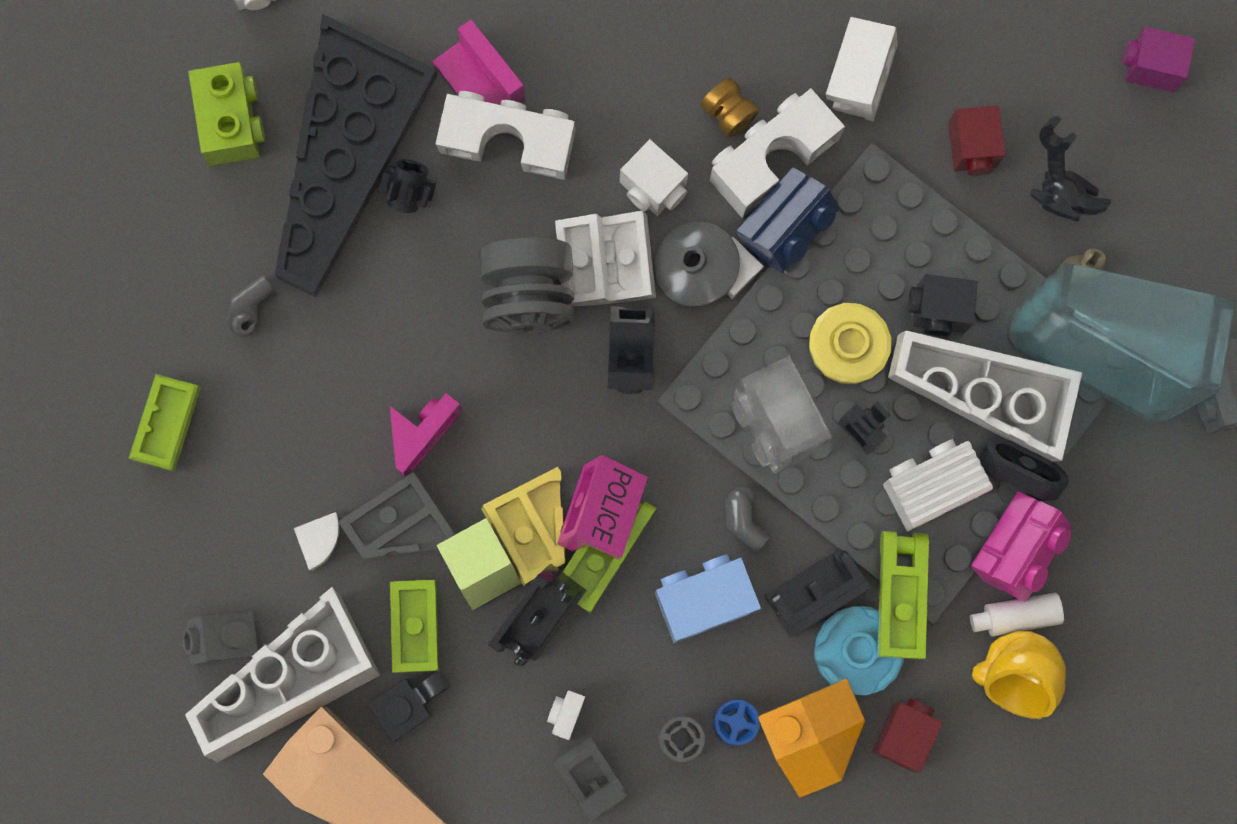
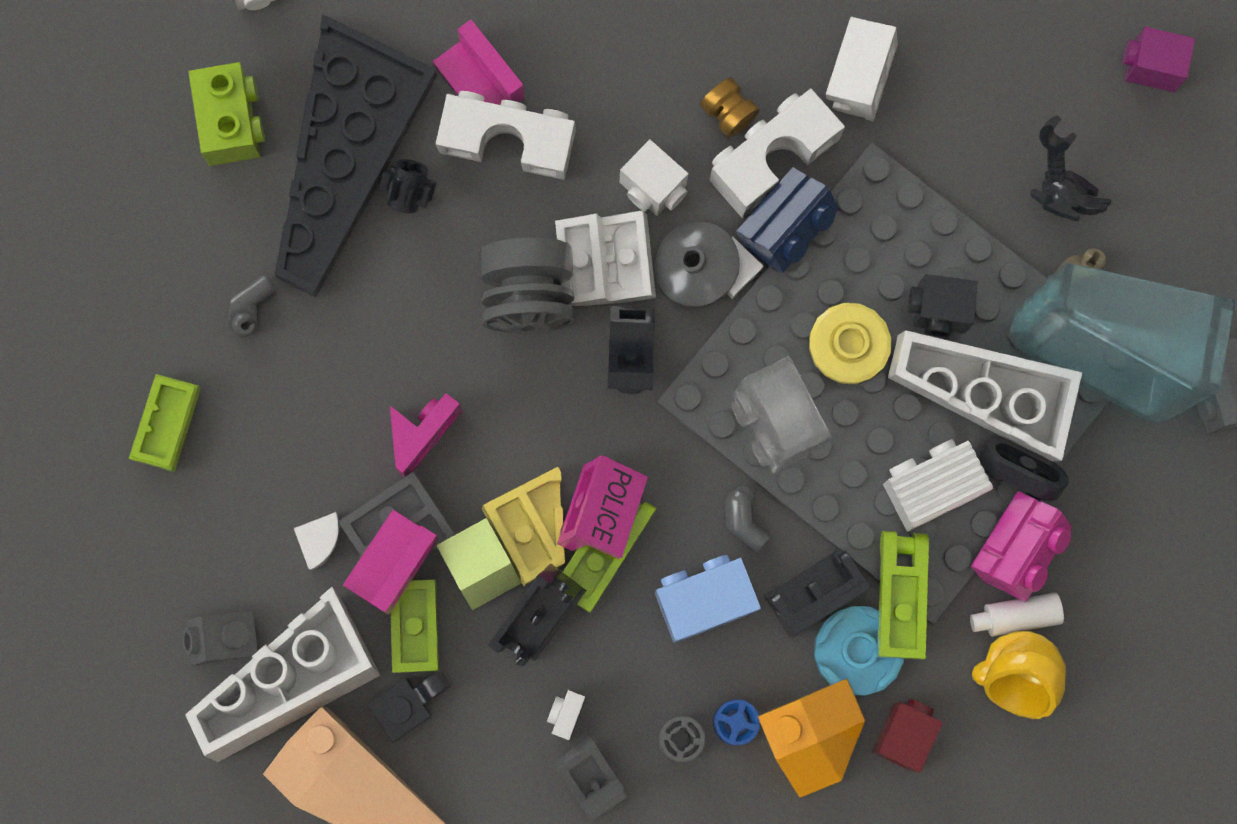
black plate [838,401,891,455] -> none
dark red brick [948,106,1005,176] -> none
none -> dark pink panel [343,510,439,615]

